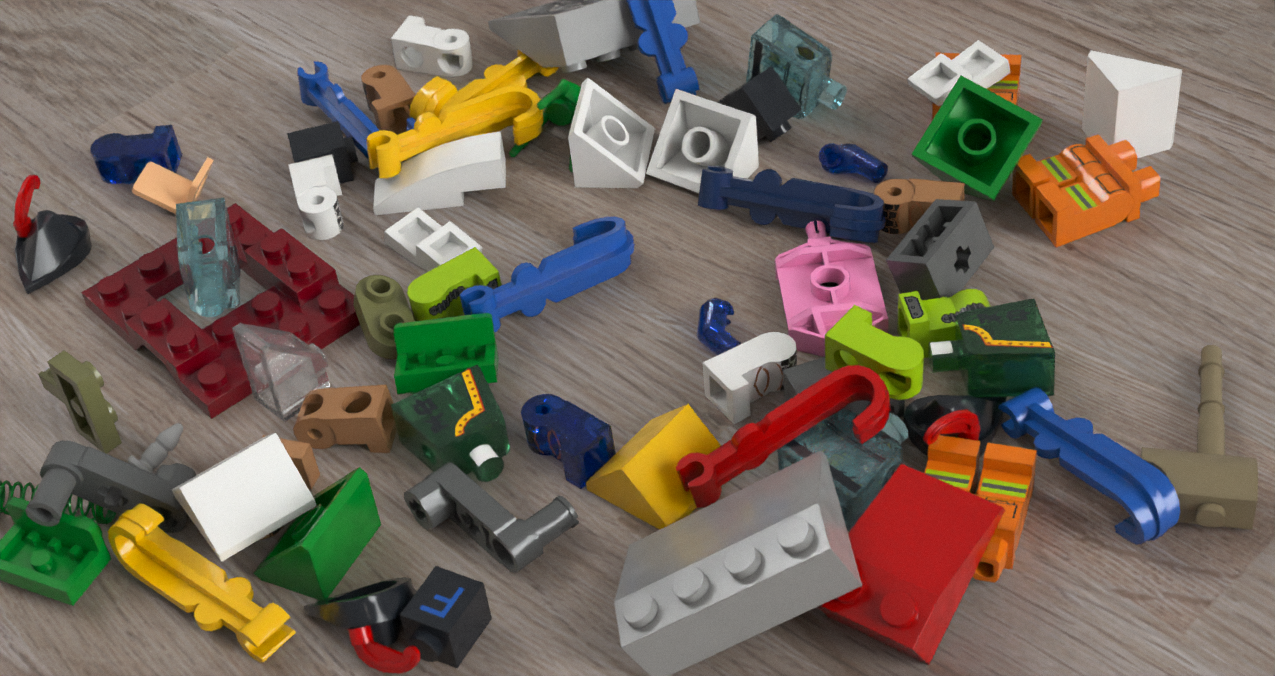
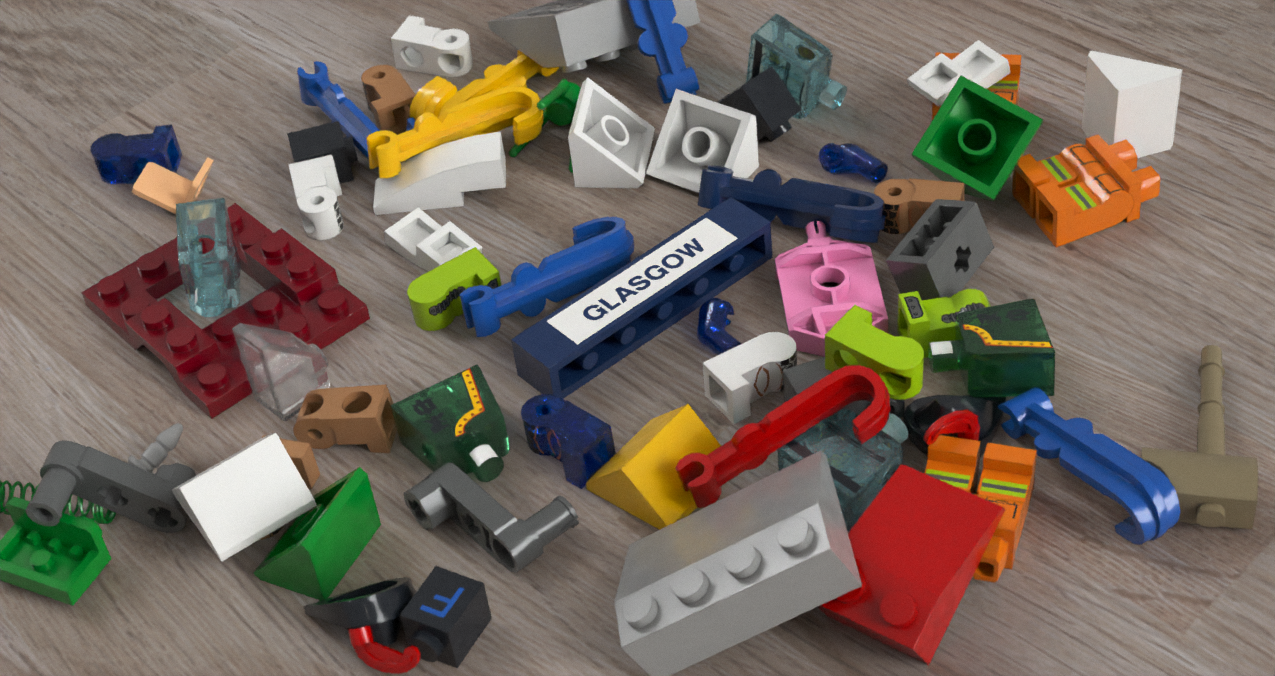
black piece [13,175,92,294] -> none
olive hinge [38,350,122,454] -> none
yellow piece [108,503,296,663] -> none
olive plate [353,275,415,359] -> none
green bracket [393,313,498,396] -> none
none -> dark blue brick [511,197,773,404]

